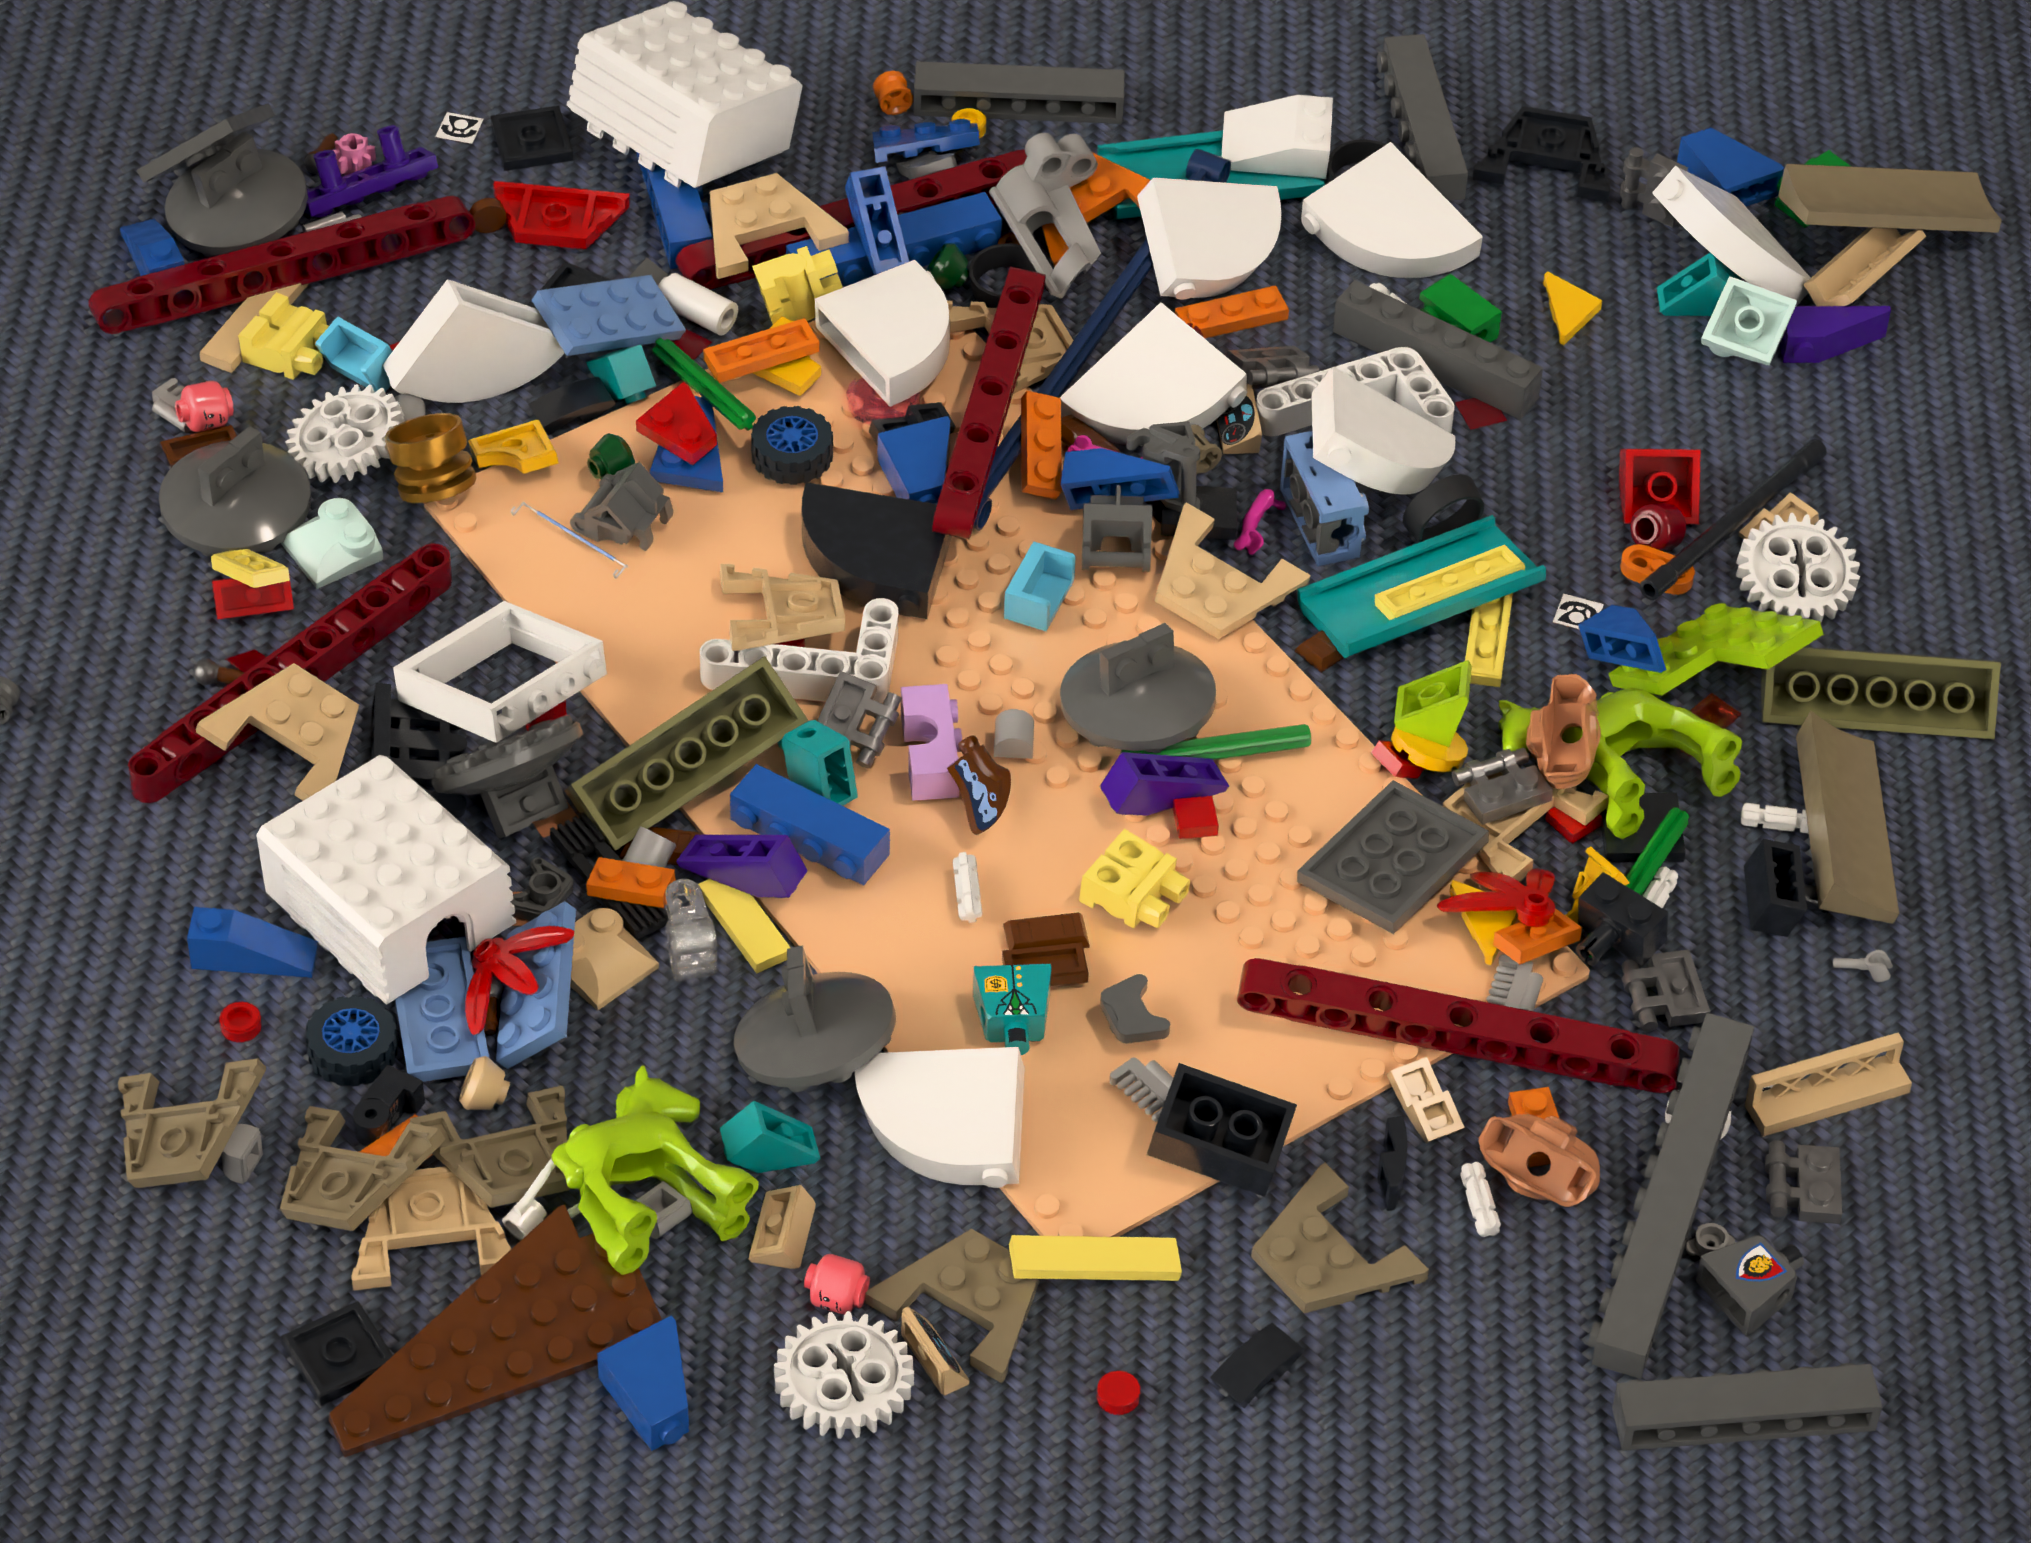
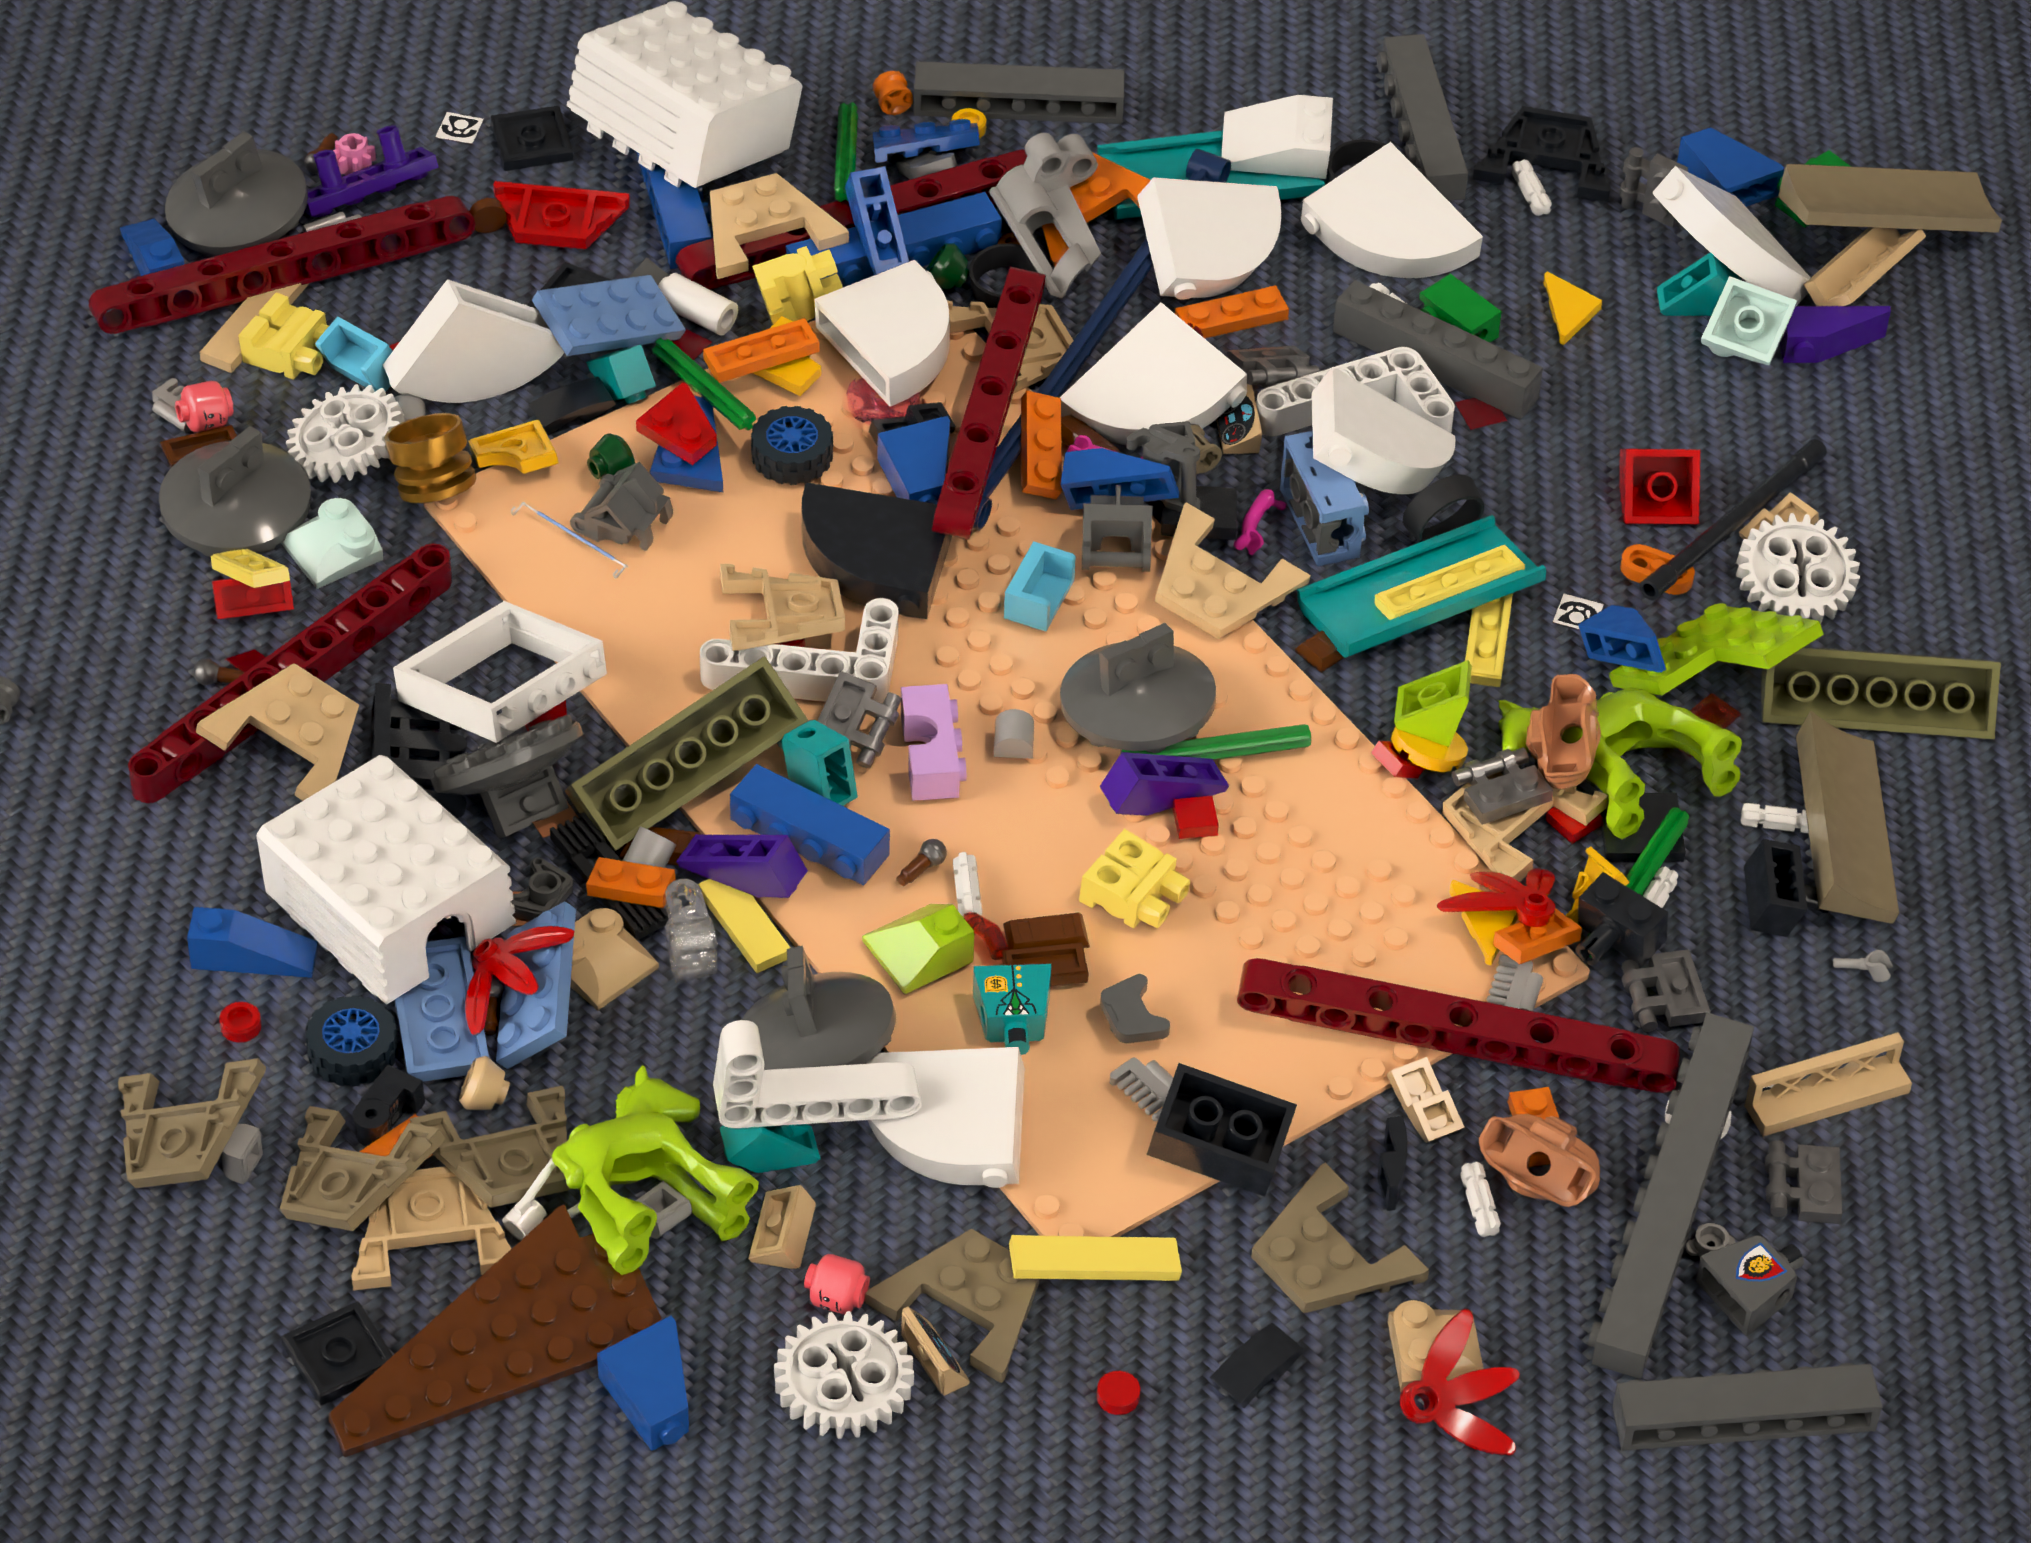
dark grey plate [136,103,276,183] -> none
reddish brown arm [947,735,1011,835] -> none
dark grey plate [1297,780,1489,934] -> none
dark red head [1630,503,1686,551] -> none
none -> white beam [713,1020,922,1128]
none -> green axle [834,102,858,202]
none -> lime slope [862,904,974,995]
none -> piece [896,839,947,886]
none -> clear red arm [964,912,1010,960]
none -> tan slope [1388,1300,1484,1392]
none -> red plant [1400,1309,1520,1455]
none -> white axle [1511,159,1552,216]

